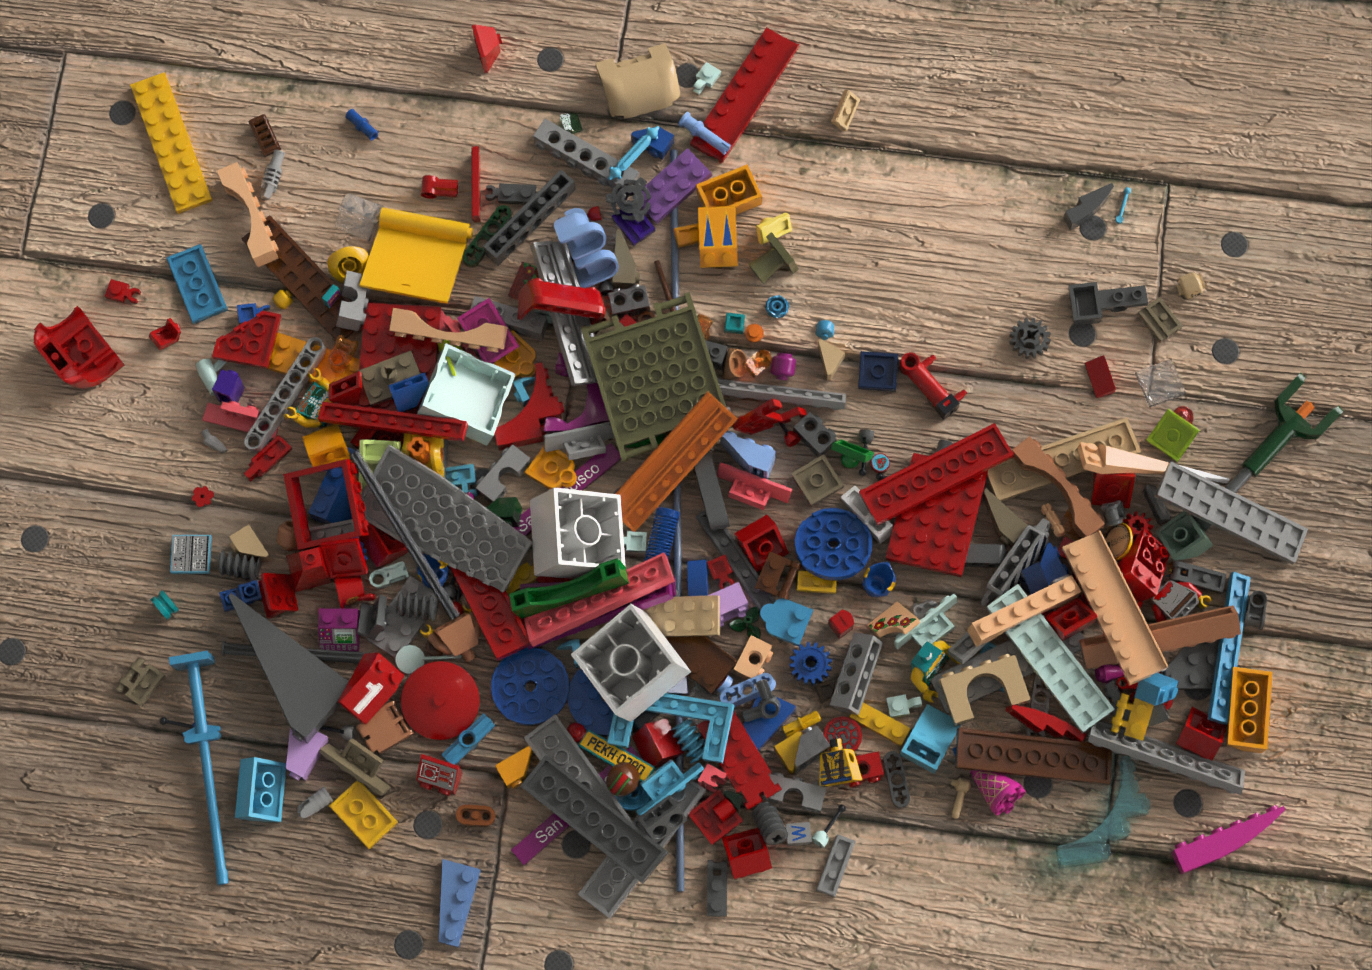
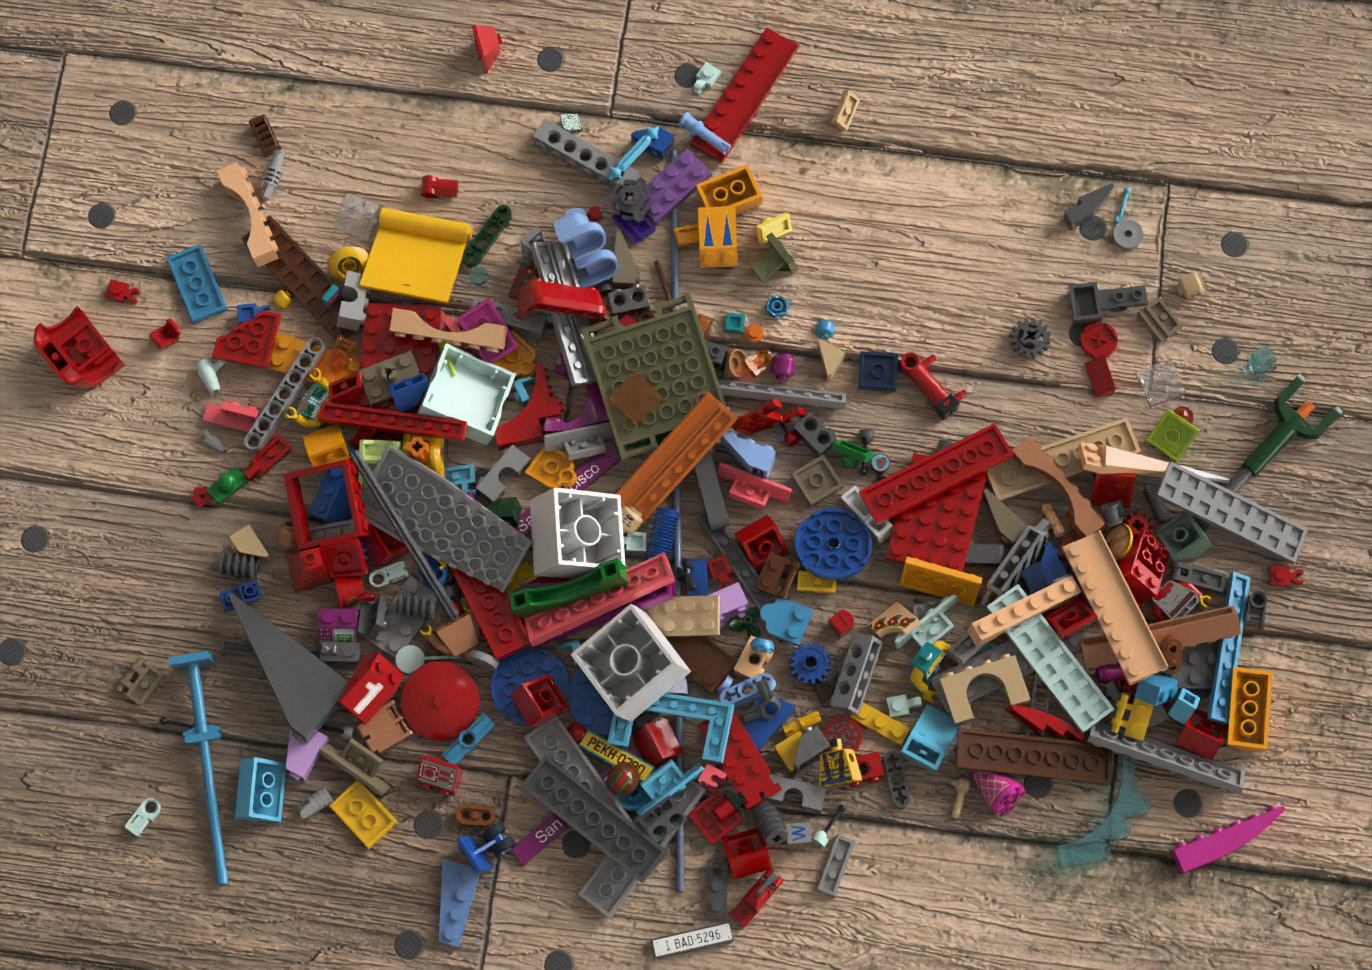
yellow plate [130,72,213,214] -> none
teal wheel [150,590,179,620] -> none
light grey tile [170,535,212,574] -> none
dark purple brick [212,369,245,403] -> none
red bracket [258,573,299,618] -> none
blue pin [345,109,379,141] -> none
red tile [471,146,481,223] -> none
dark grey brick [483,170,576,266] -> none
dark grey plate [485,183,537,205] -> none
light orange slope [495,746,533,789] -> none
tan piece [595,43,681,119] -> none
medium azure piece [670,719,705,764] -> none
blue hair [862,562,895,598] -> none
none -> light aqua piece [125,798,161,837]
none -> green tile [206,466,248,505]
none -> flat silver plate [320,642,360,663]
none -> blue plate [456,822,516,873]
none -> light grey piece [467,650,499,671]
none -> clear light blue tile [469,266,488,286]
none -> red slope [510,674,570,728]
none -> light grey bracket [520,226,544,266]
none -> clear orange plate [609,371,663,425]
none -> tan head [621,505,643,535]
none -> white tile [651,921,734,959]
none -> pearl dark grey bar [676,562,696,591]
none -> red plate [729,867,784,928]
none -> dark azure plate [750,637,774,654]
none -> light orange plate [899,557,982,606]
none -> red tile [1080,322,1118,359]
none -> light grey piece [1112,220,1143,250]
none -> dark orange plate [1161,635,1182,675]
none -> medium azure slope [1168,688,1200,725]
none -> clear light blue piece [1243,345,1277,383]
none -> red plate [1269,565,1304,587]

